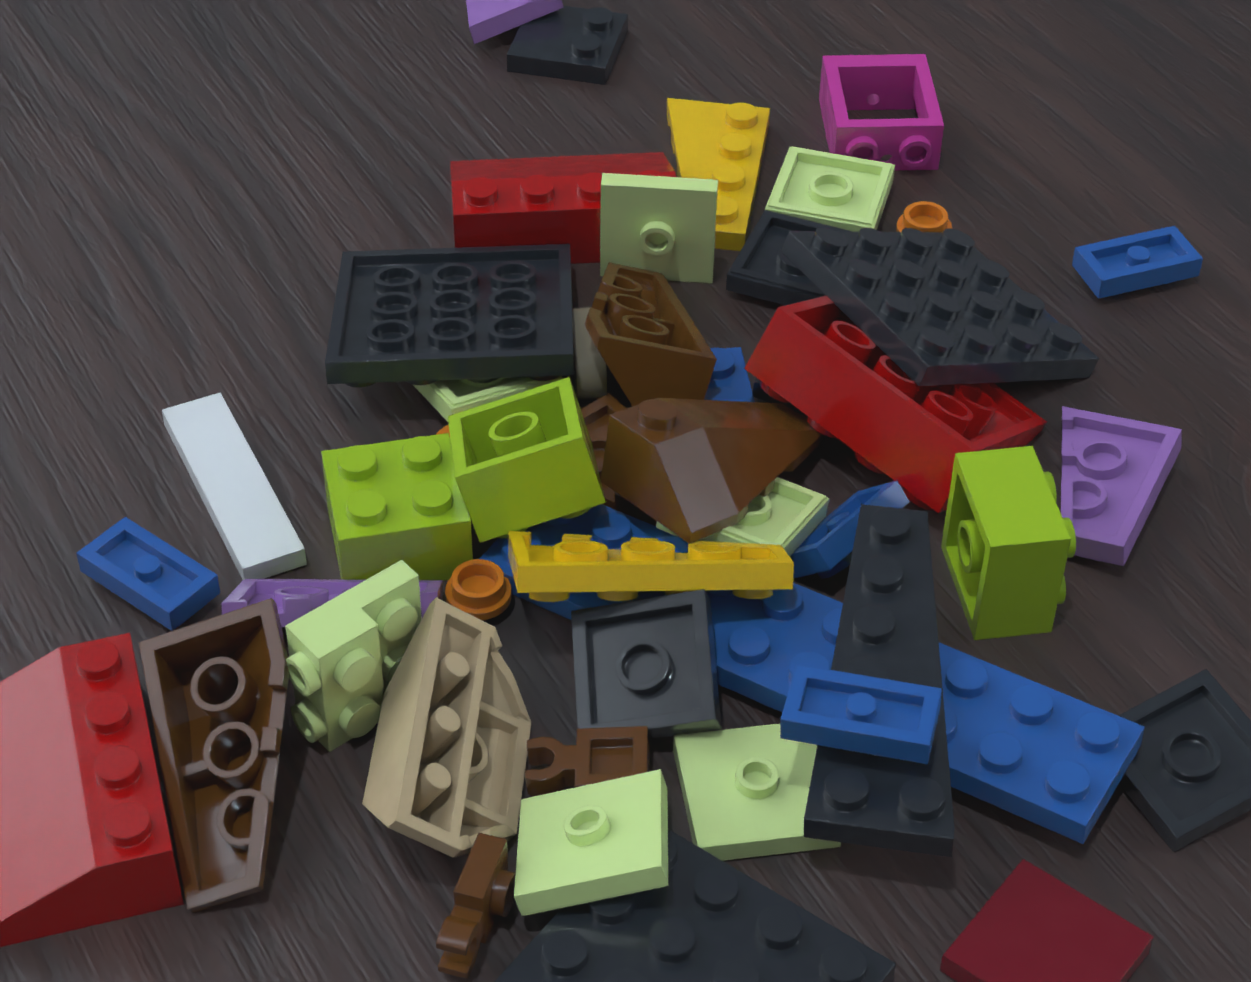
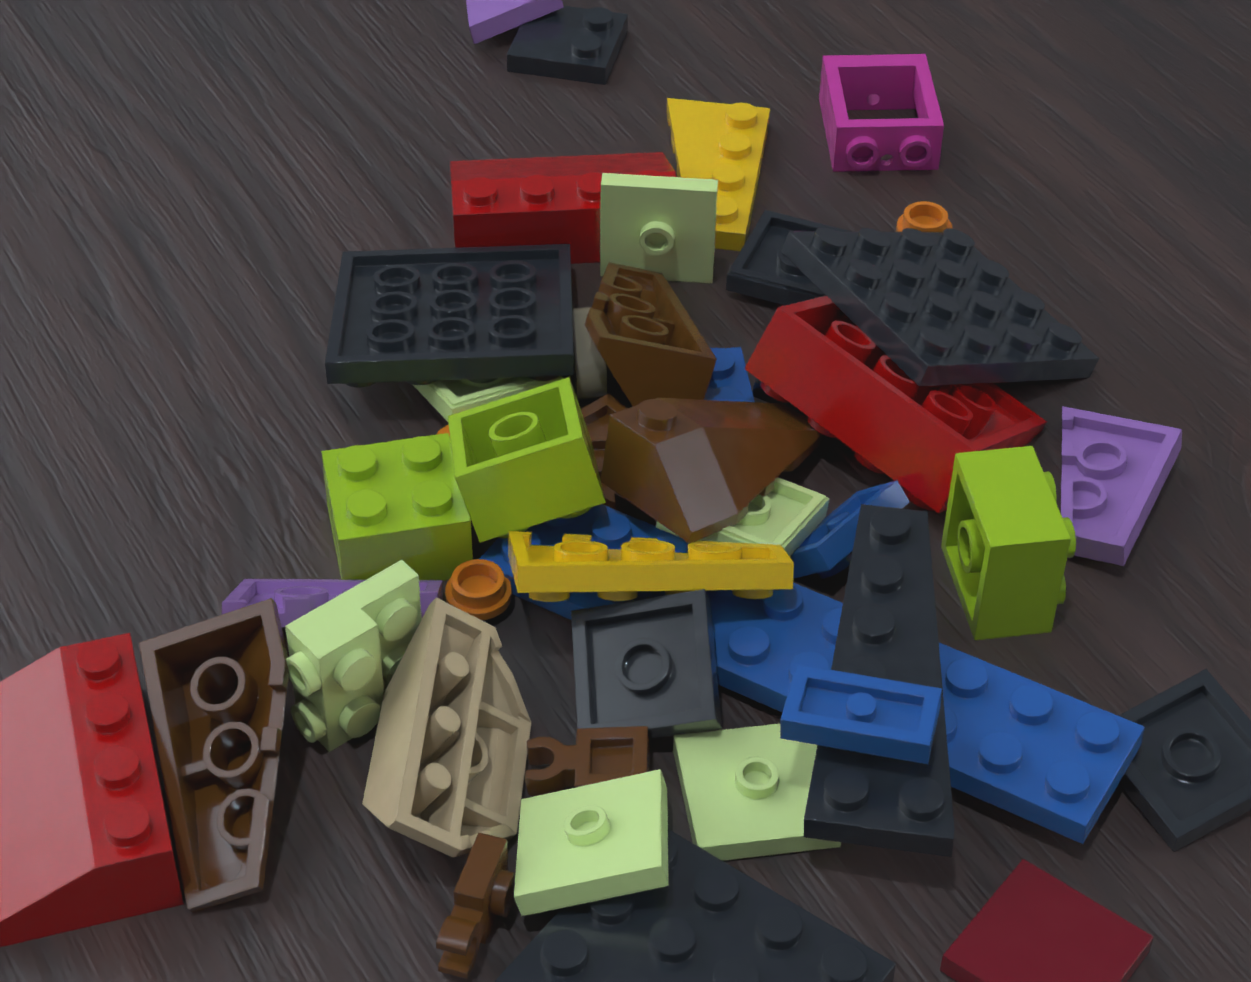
blue plate [76,517,220,631] -> none
white tile [162,392,307,580] -> none
yellowish green plate [765,146,895,232] -> none
blue plate [1072,226,1203,299] -> none

